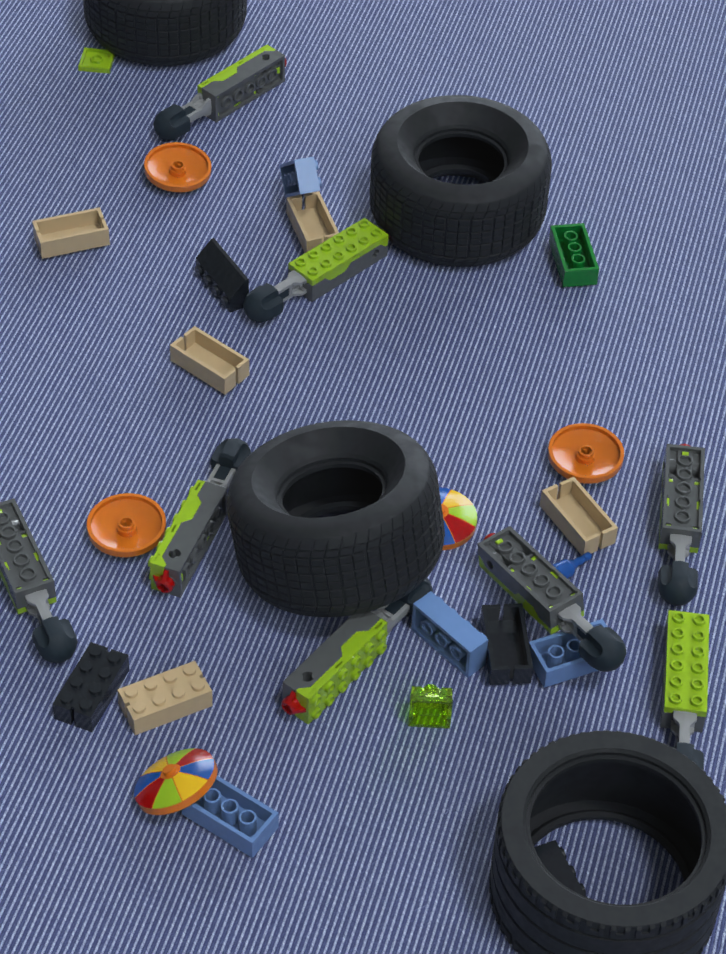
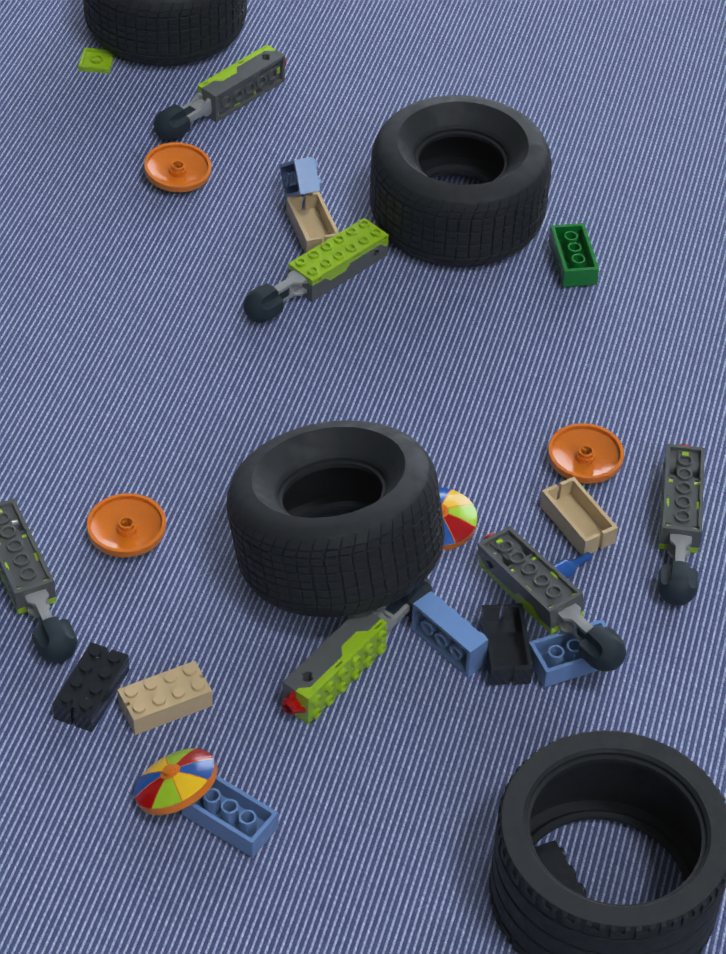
tan piece [32,207,110,259] -> none
piece [148,438,252,598] -> none
tan piece [170,326,250,395] -> none
black slope [195,238,249,313] -> none
clear neon green brick [408,684,453,729] -> none
lime piece [660,610,709,770] -> none

